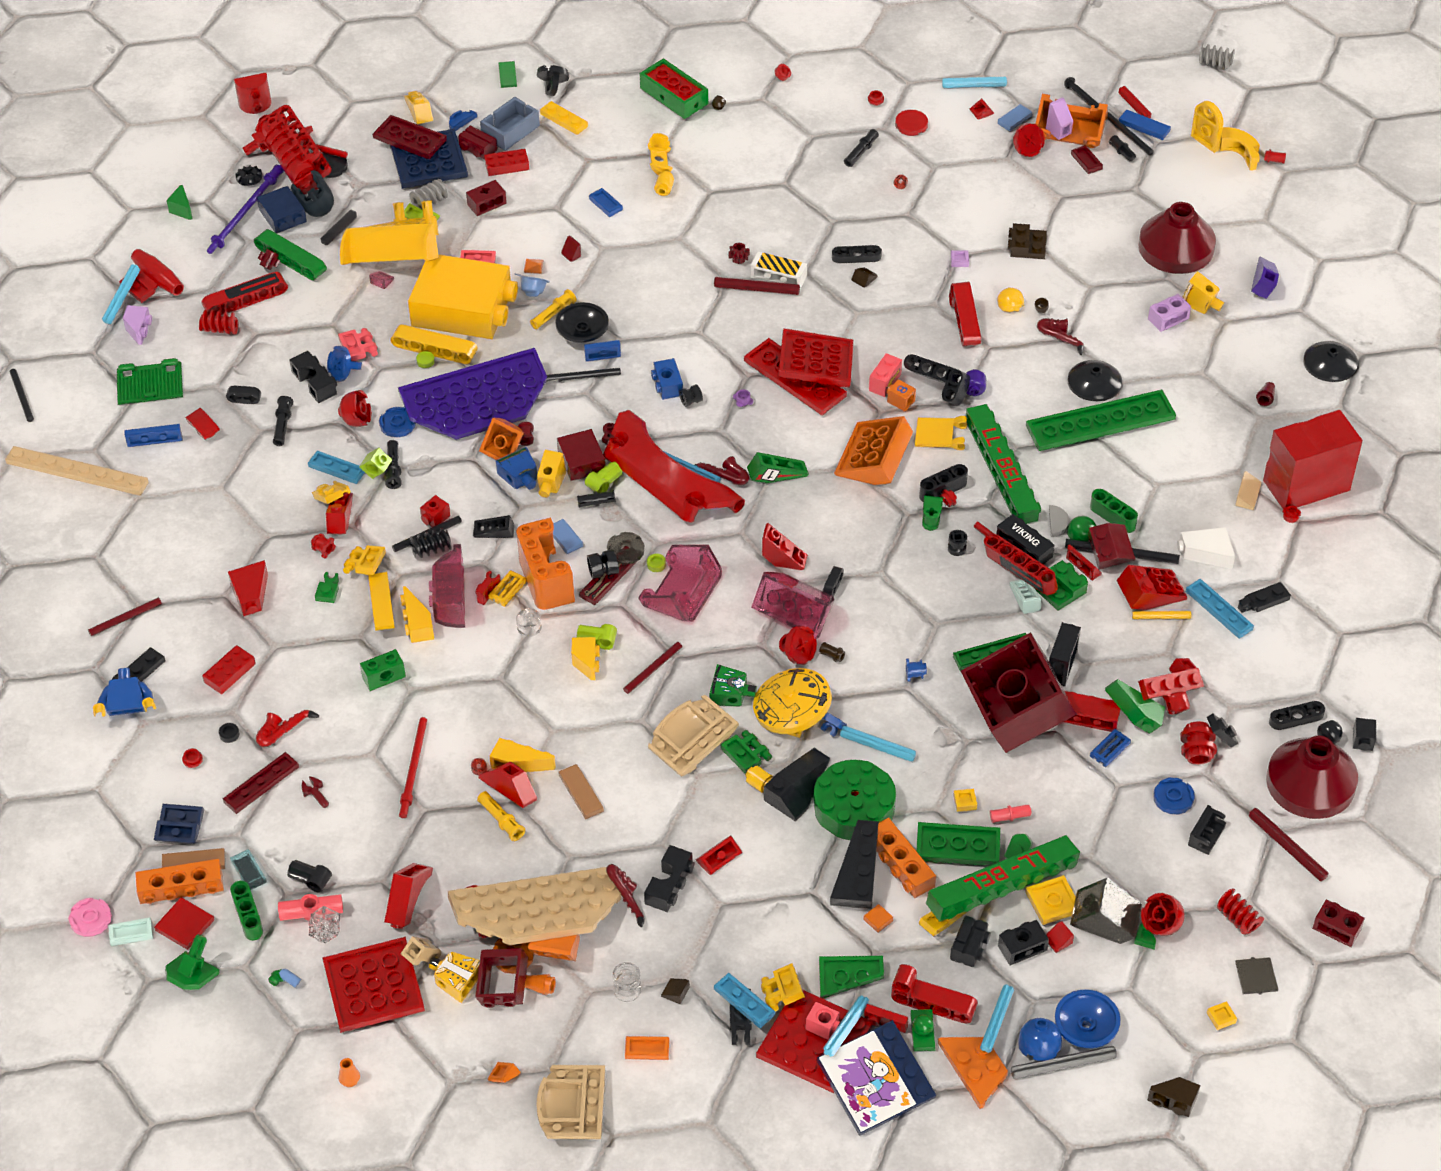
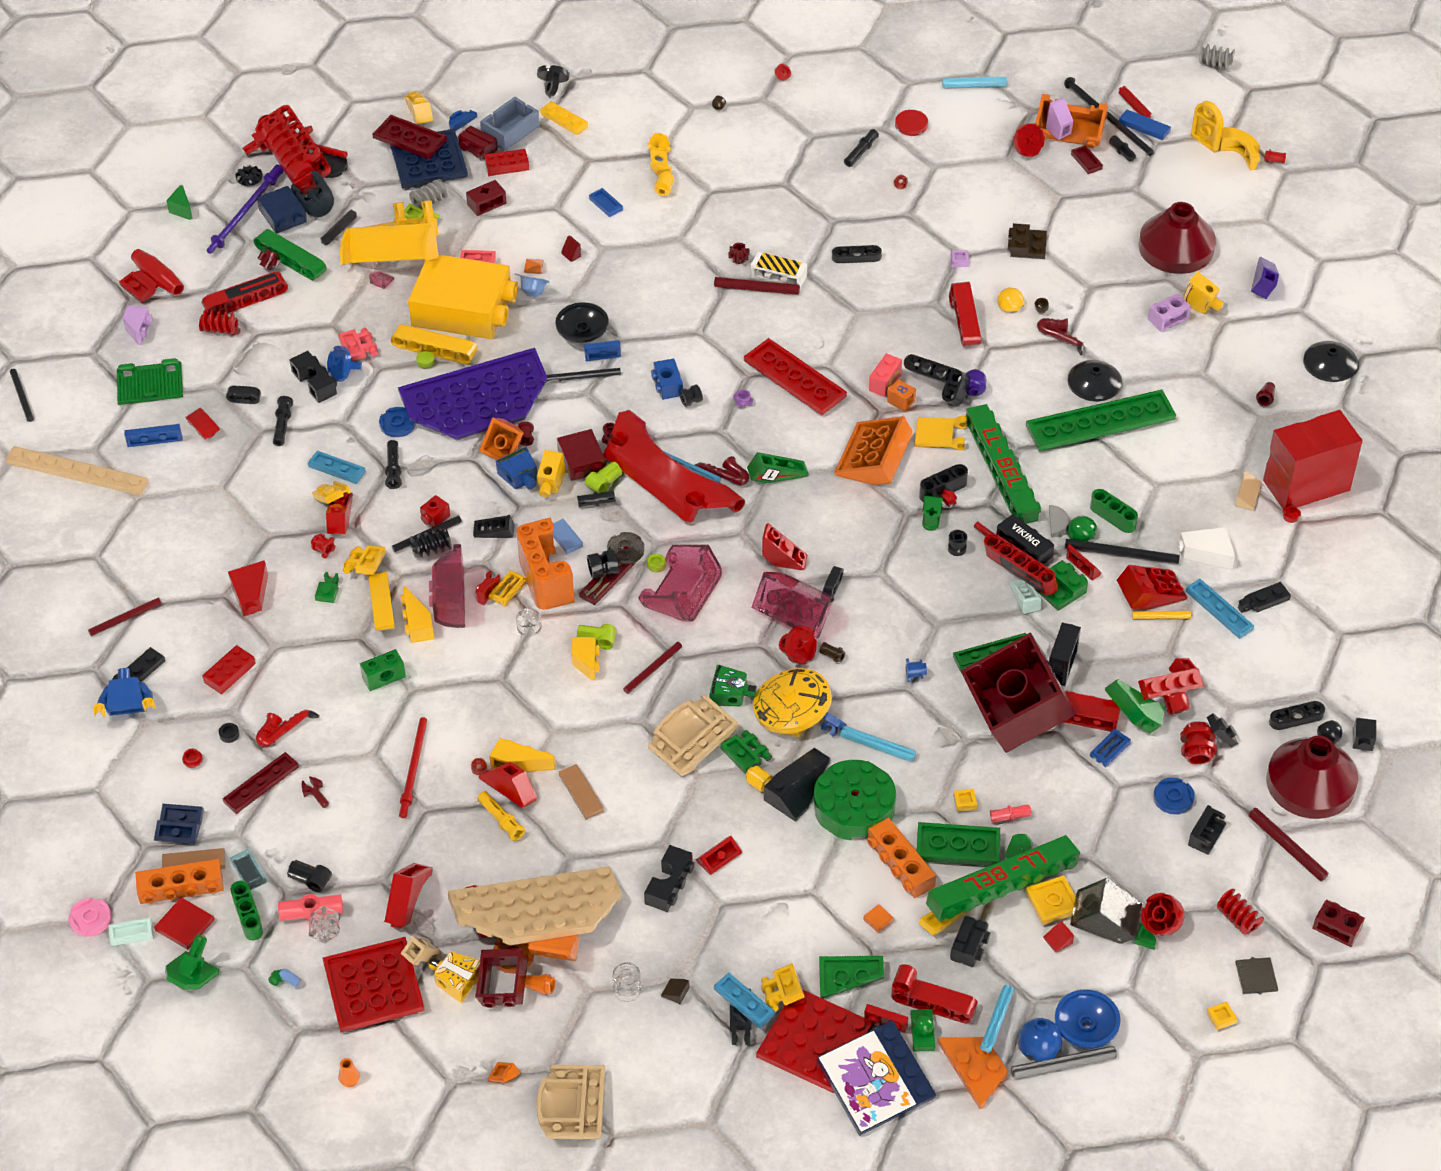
medium azure axle [102,264,140,324] -> none
red brick [234,72,272,114] -> none
red cylinder [338,390,372,427] -> none
lime brick [359,448,392,479] -> none
green slope [498,61,517,88] -> none
yellow pin [530,289,577,329] -> none
dark red piece [606,864,645,927] -> none
orange tile [625,1036,669,1060] -> none
green brick [639,58,709,119] -> none
red plate [778,328,854,388] -> none
coral brick [806,1002,841,1040] -> none
medium azure axle [823,996,869,1057] -> none
black wedge [830,820,879,909] -> none
dark brown slope [851,267,878,287] -> none
red plate [868,90,884,105] -> none
red slope [969,98,994,120] -> none
medium blue tile [998,104,1032,131] -> none
black brick [998,920,1049,965] -> none
dark red slope [1088,523,1135,570] -> none
dark brown slope [1147,1077,1201,1117] -> none

